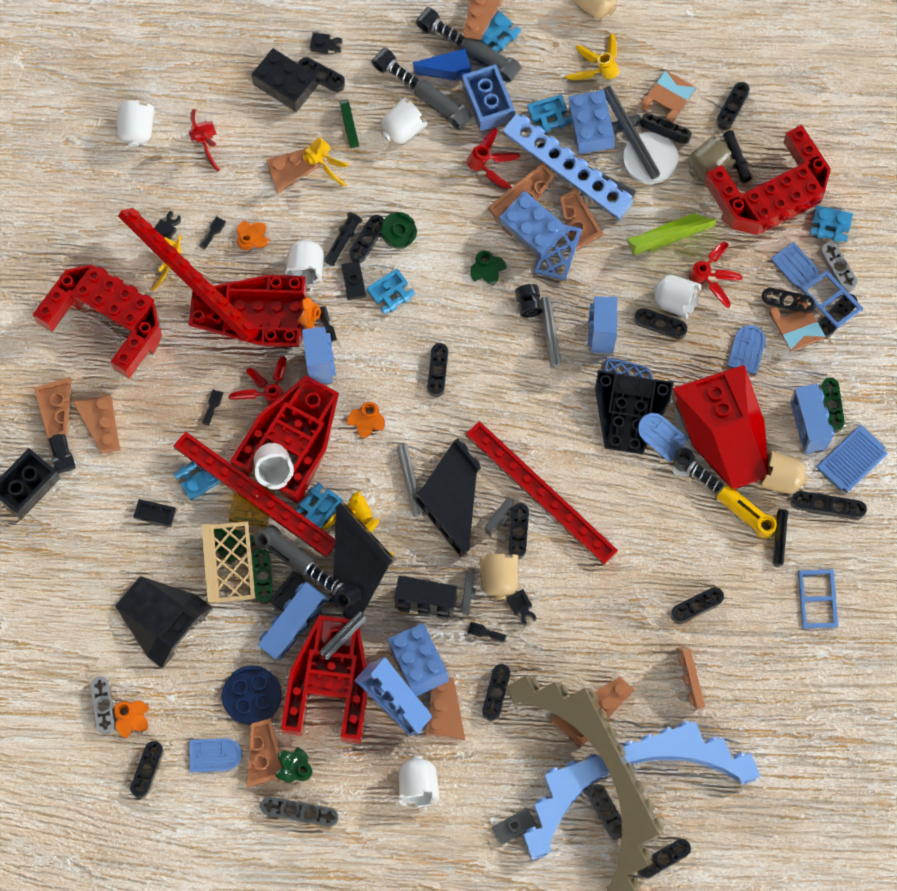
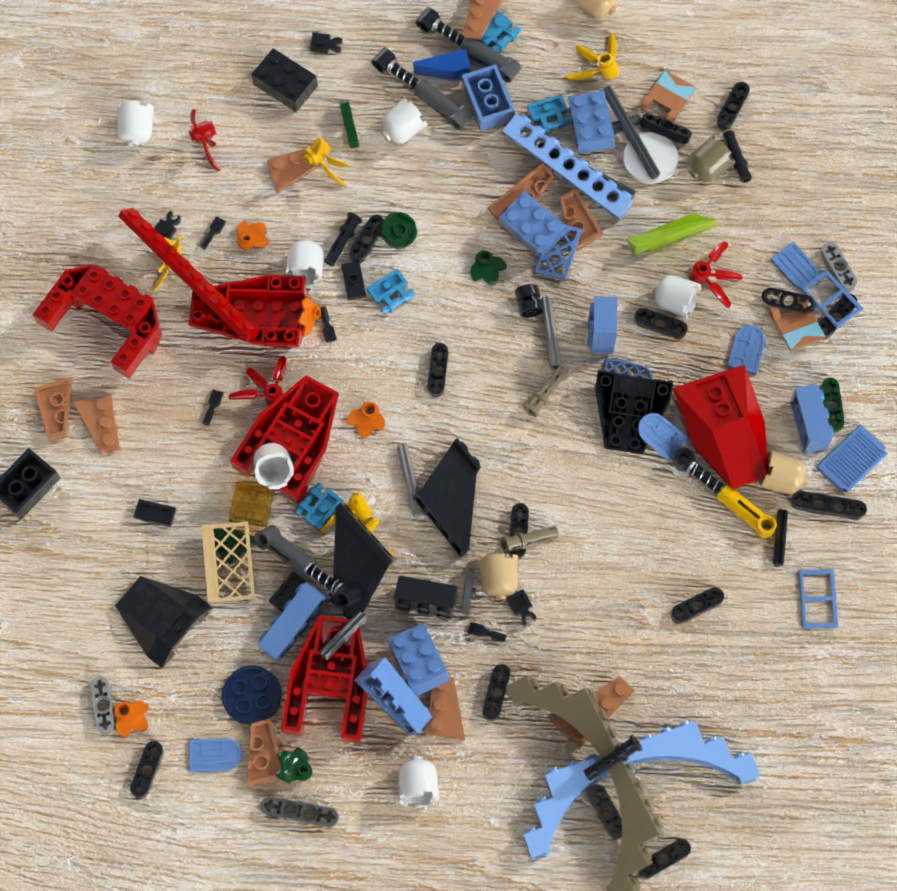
black piece [49,434,76,474] -> none
red plate [173,431,335,558] -> none
dark azure plate [173,462,220,501] -> none
dark green beam [252,548,273,605] -> none
black beam [298,57,345,92] -> none
medium blue brick [302,327,336,384] -> none
red plant [466,128,521,189] -> none
red plate [466,421,618,565] -> none
dark grey plate [485,498,514,537] -> none
dark grey plate [492,808,537,846] -> none
nougat wing [676,646,705,709] -> none
red wedge [704,125,831,235] -> none
dark azure plate [810,205,853,243] -> none
none -> dark tan pin [500,526,559,554]
none -> dark tan pin [523,365,568,417]
none -> black pin [584,734,643,781]

